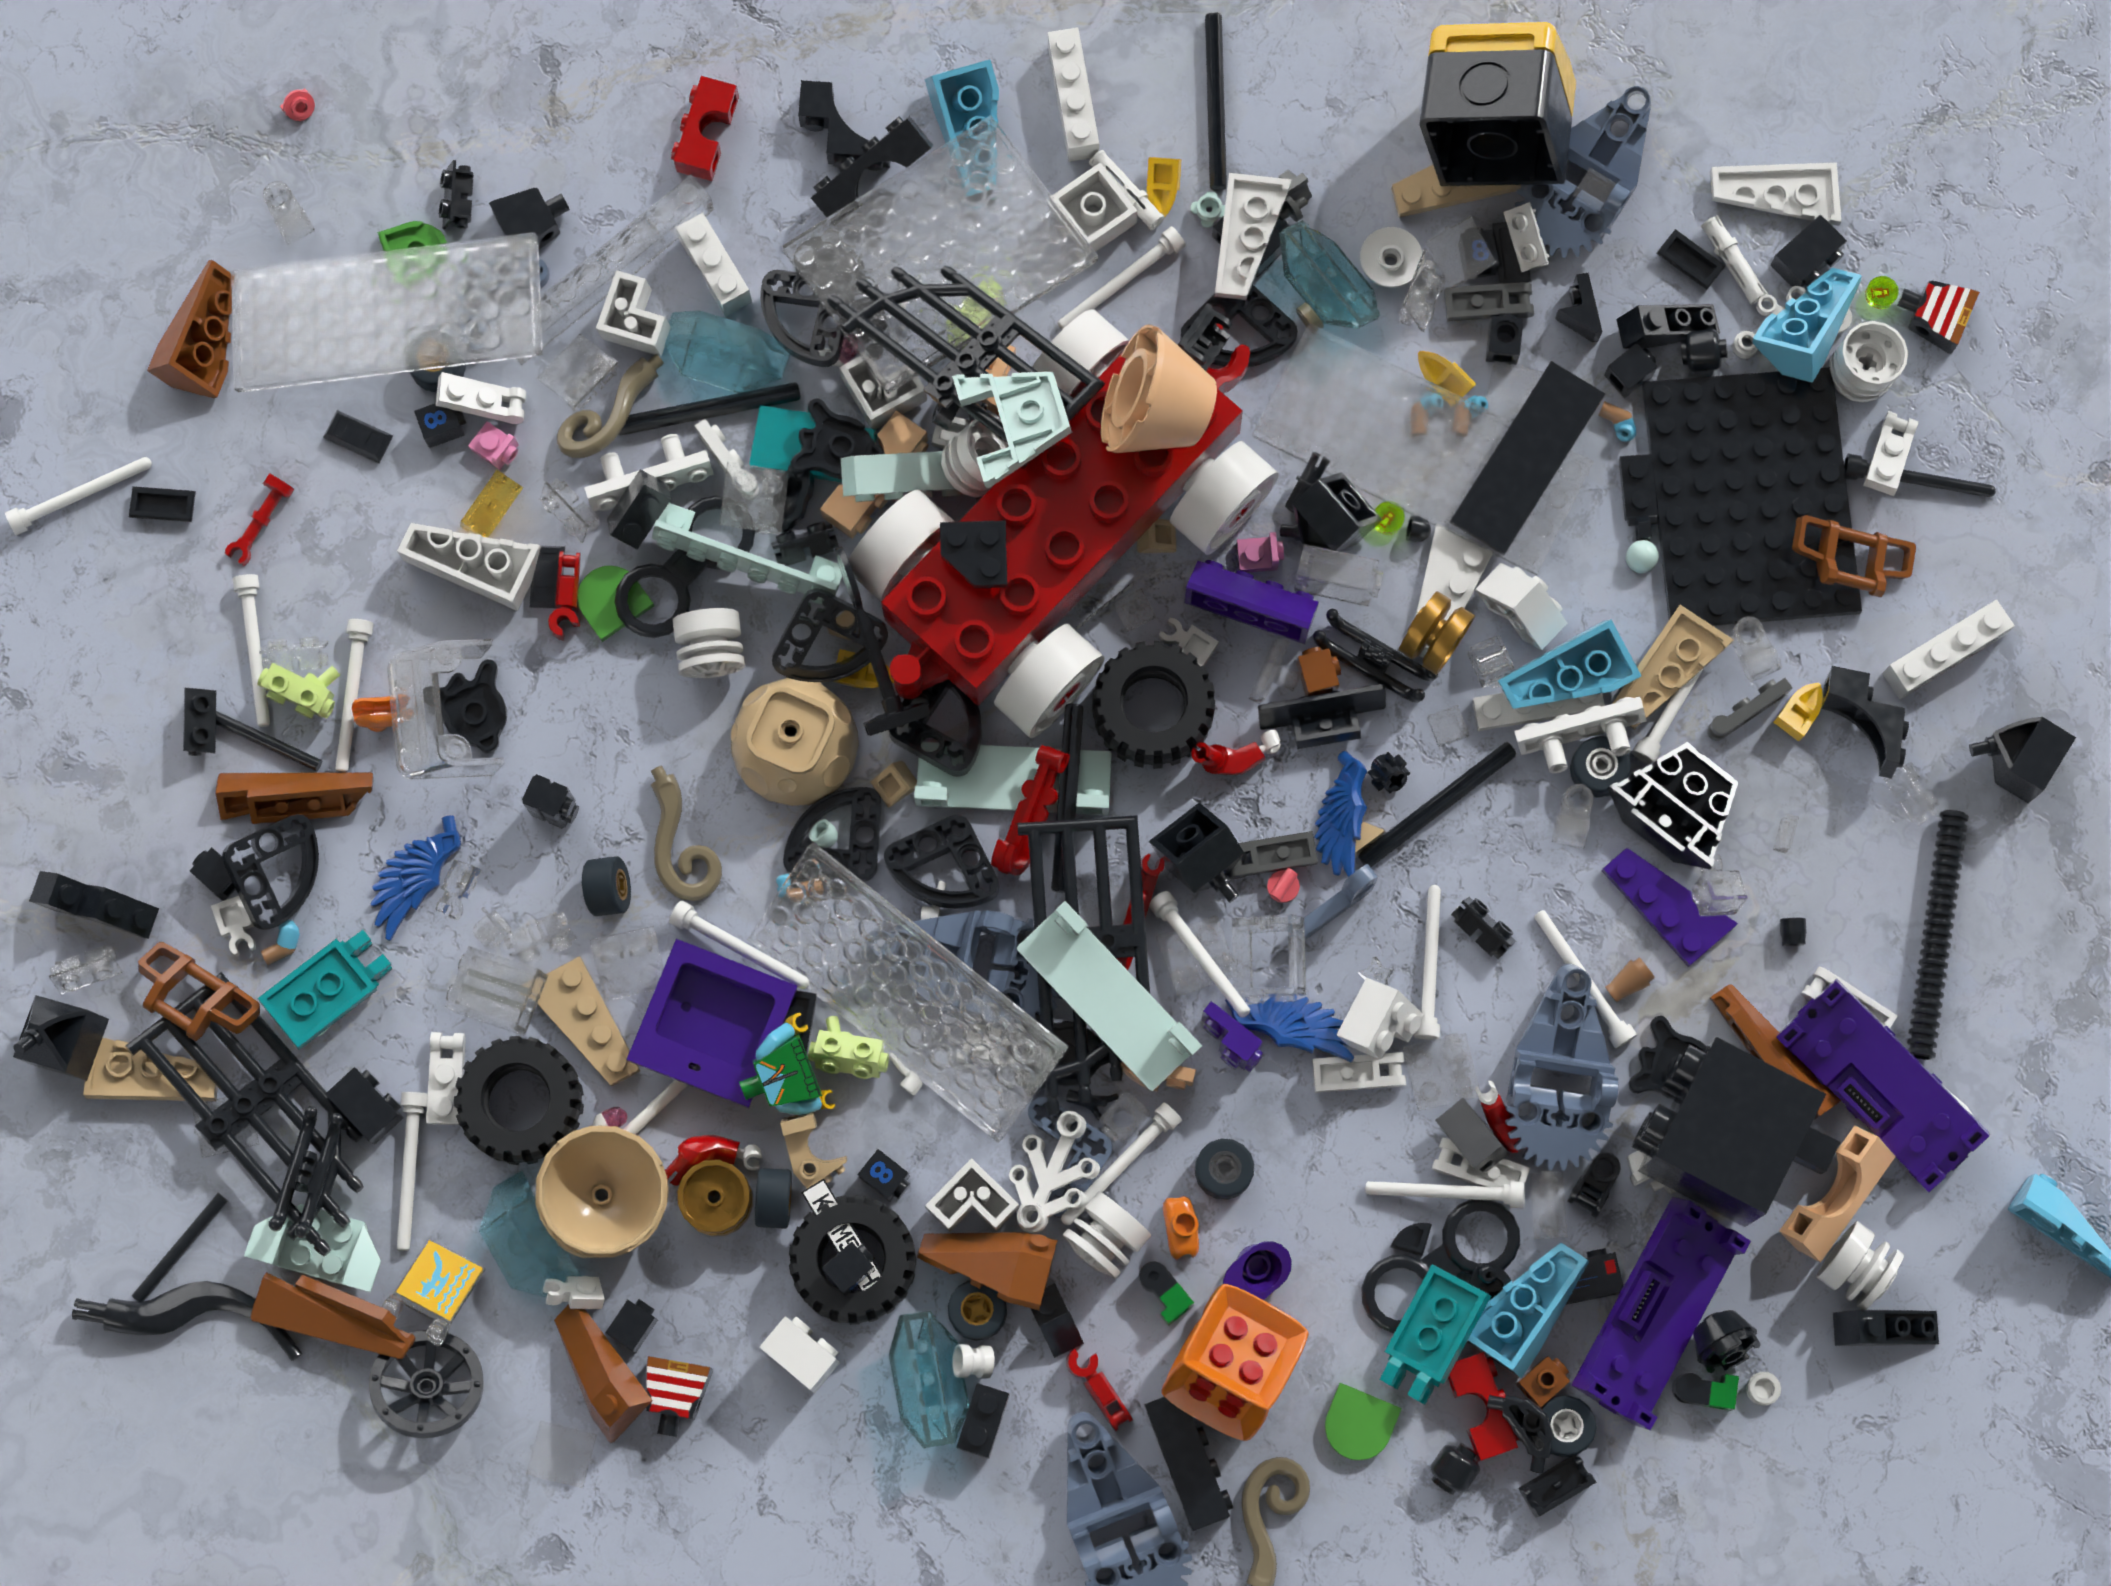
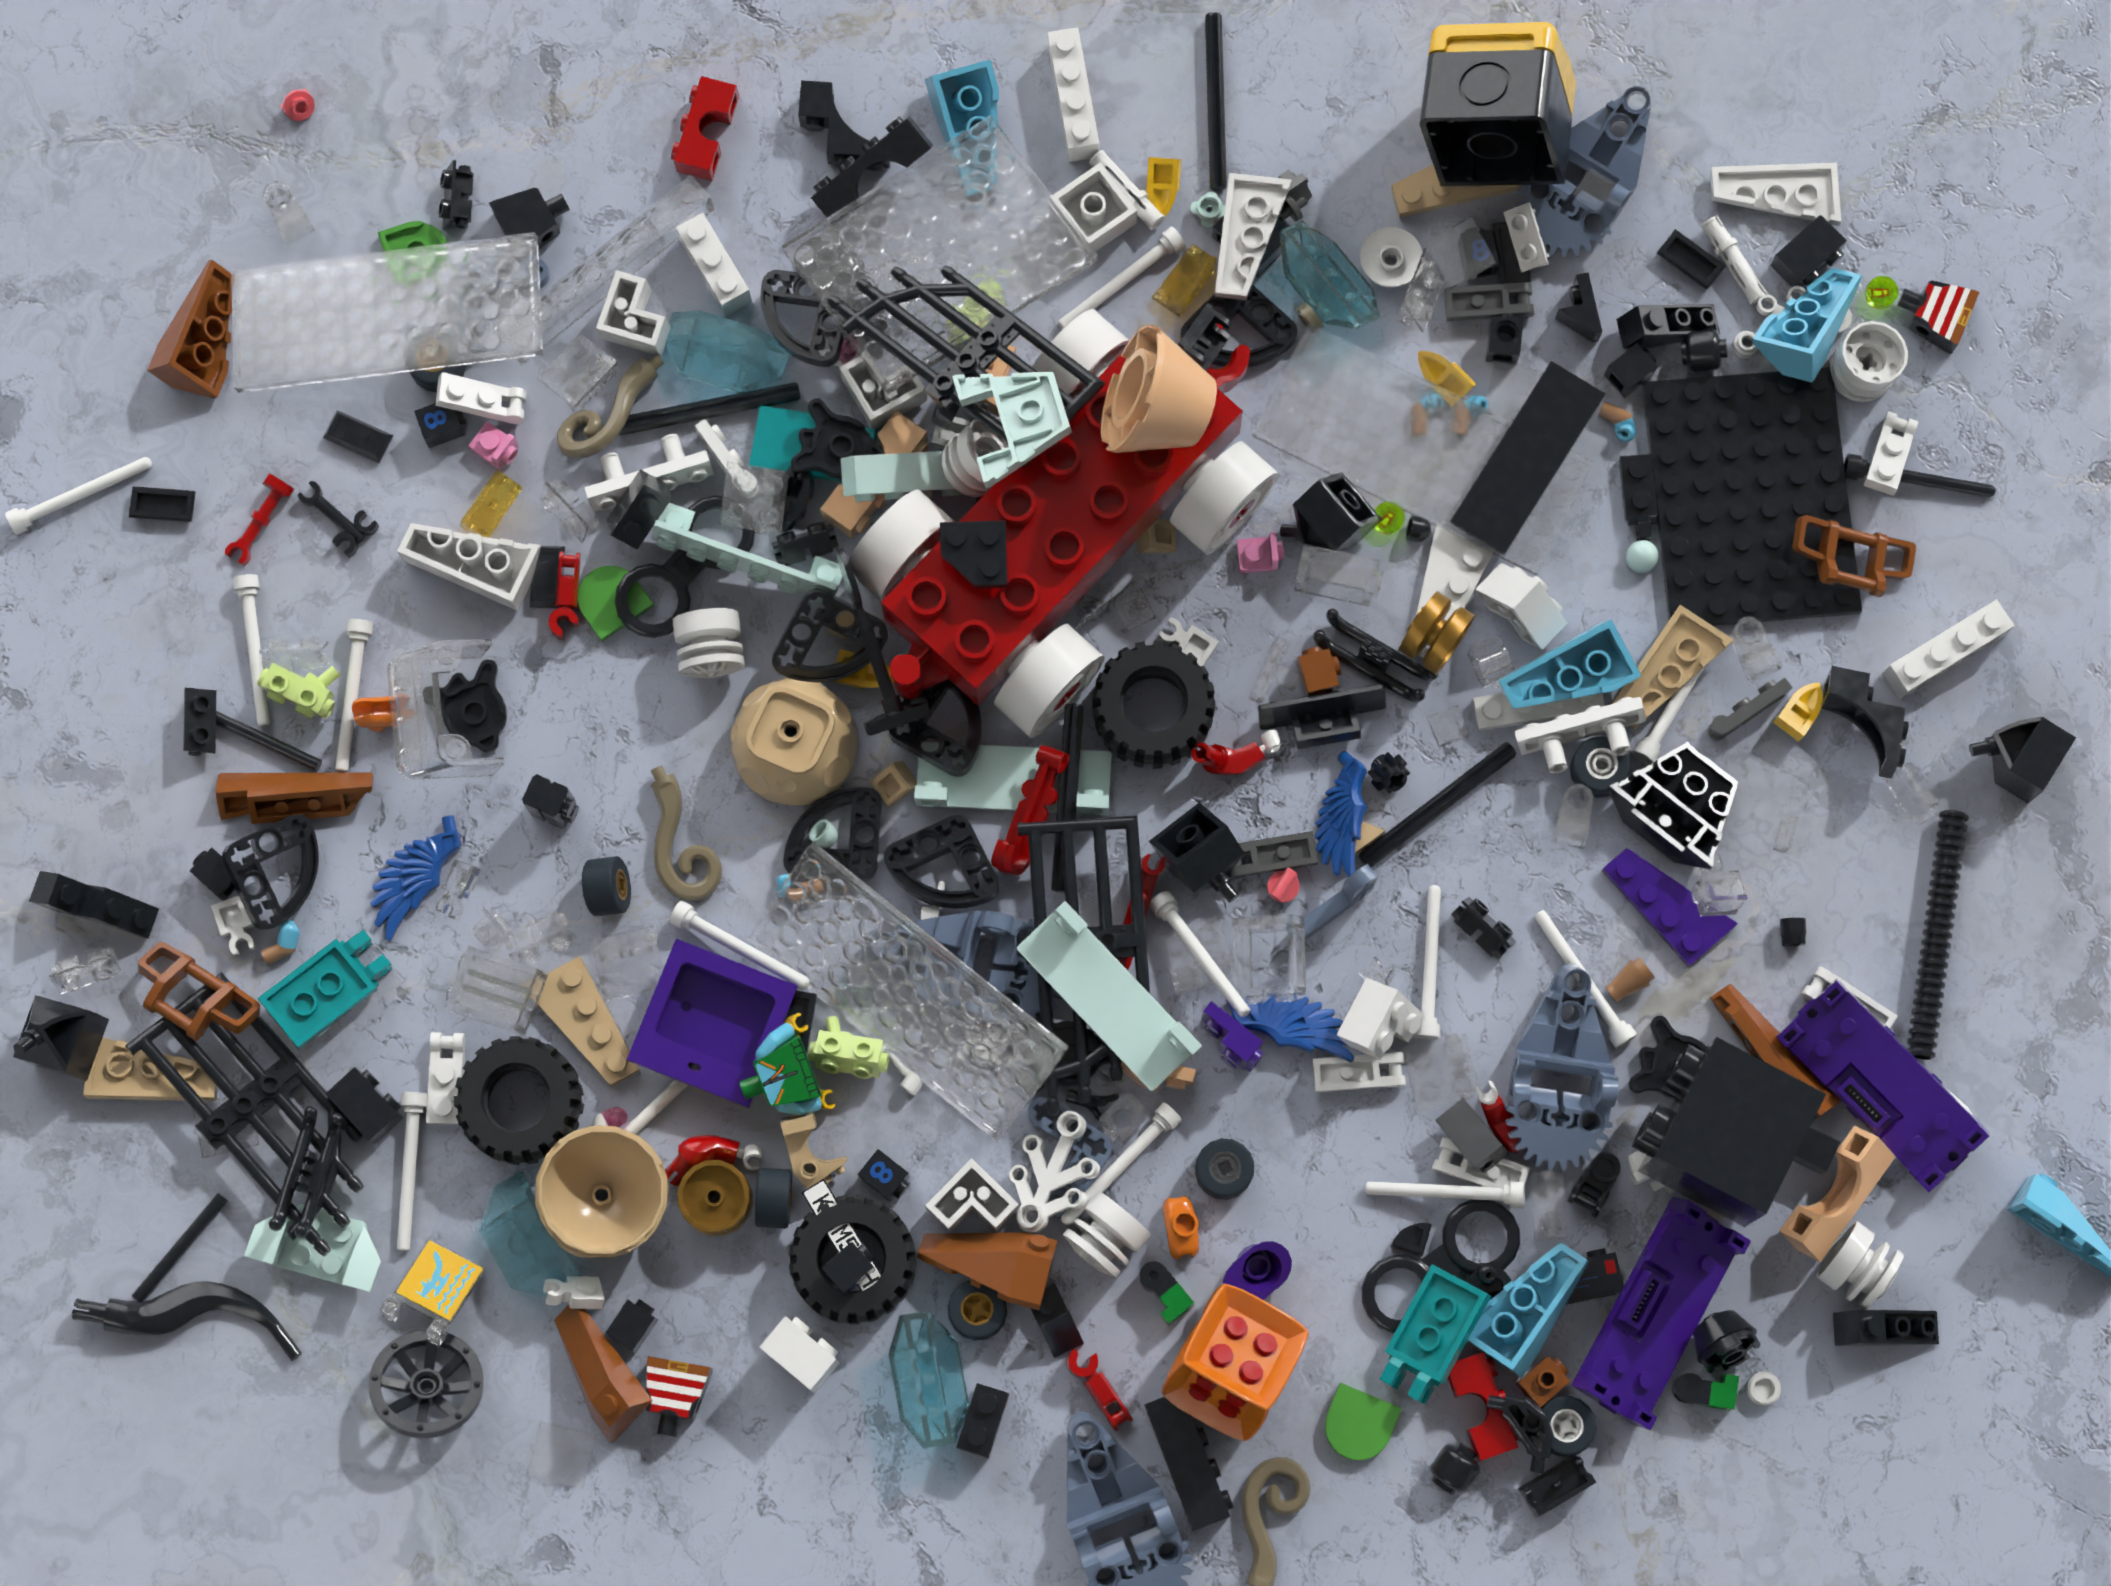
dark orange wedge [251,1272,416,1359] -> none
white wheel [952,1344,995,1379] -> none
dark purple slope [1184,560,1319,644] -> none
black axle [1285,452,1331,513] -> none
none -> black bar [297,481,379,558]
none -> clear yellow hinge [1152,244,1217,318]

